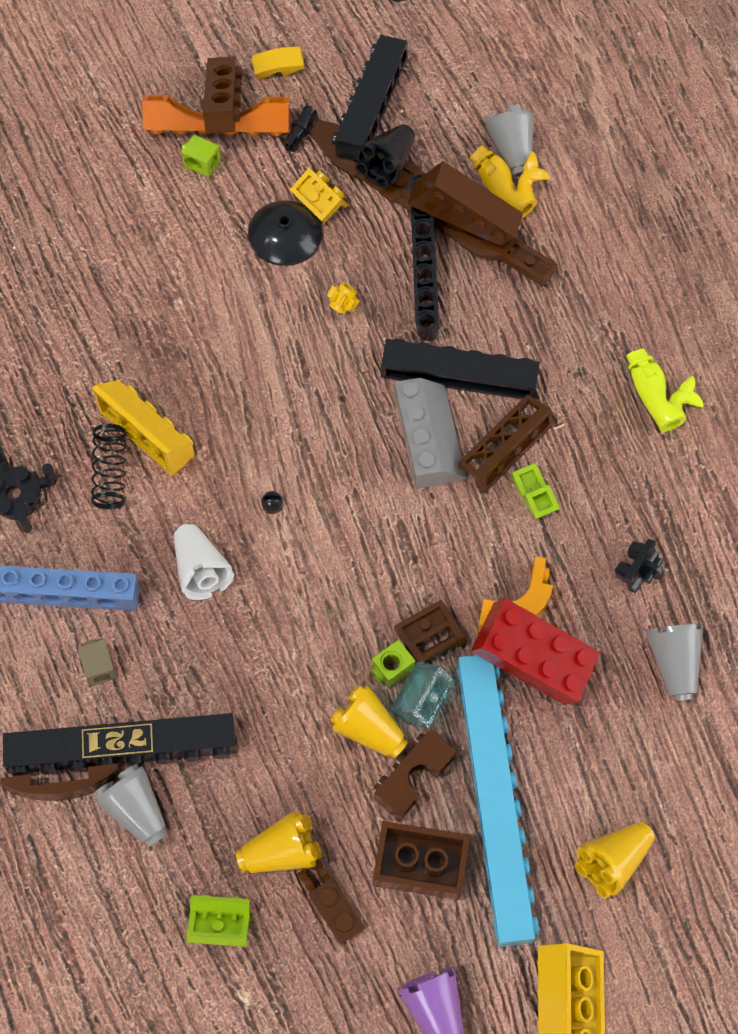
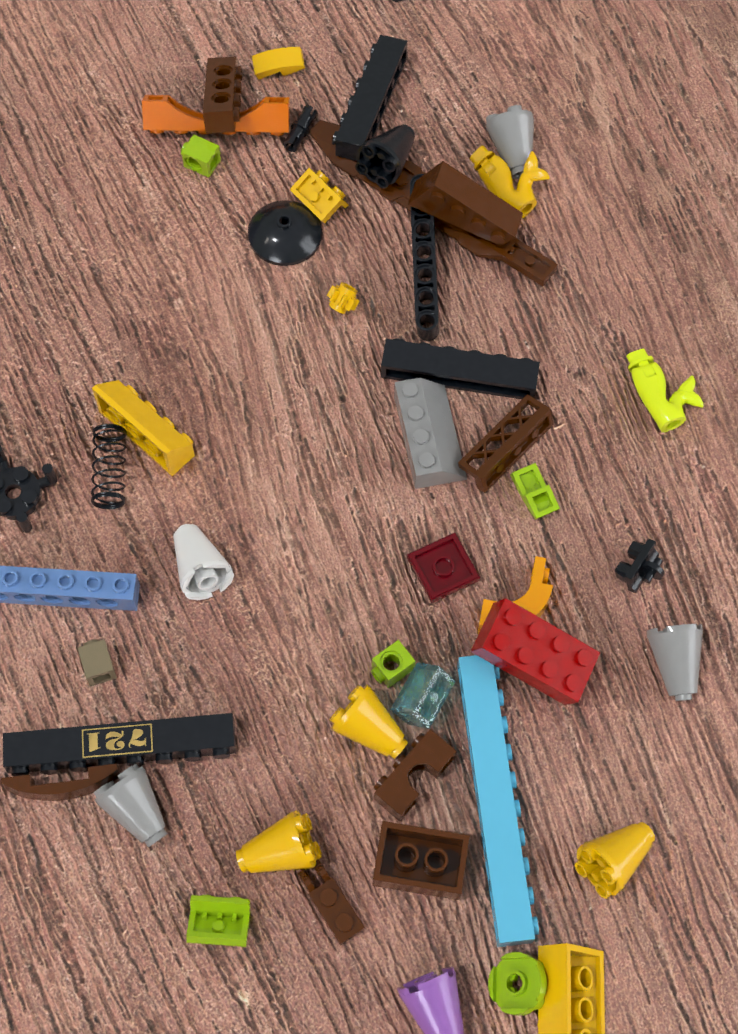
black hinge [261,491,283,514] -> none
reddish brown plate [394,600,467,670] -> none
none -> dark red plate [407,533,480,603]
none -> lime plate [488,952,547,1016]

